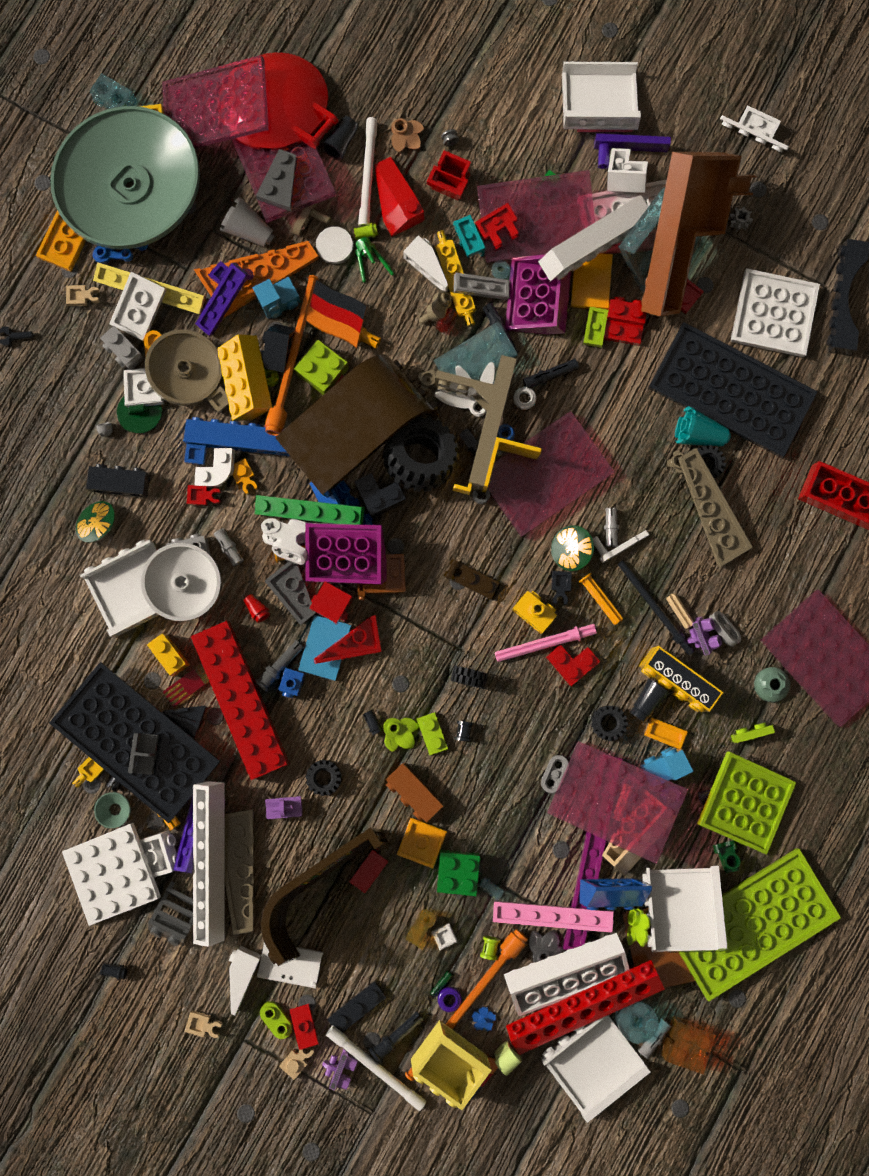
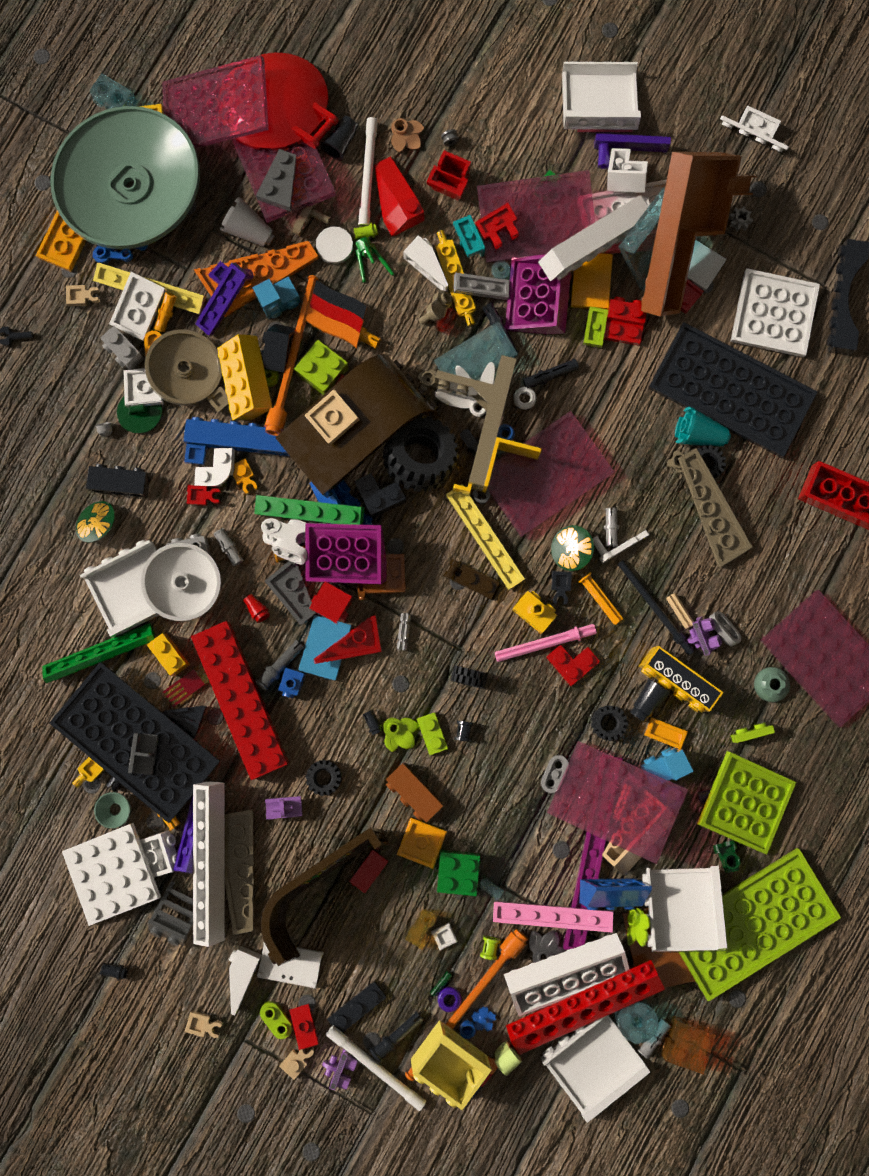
none -> green plate [42,623,155,684]
none -> light orange pin [153,292,177,332]
none -> tan plate [305,389,360,445]
none -> light grey axle [397,613,411,651]
none -> light yellow plate [446,484,525,590]
none -> blue hinge [459,1020,476,1039]
none -> white tile [687,240,726,291]

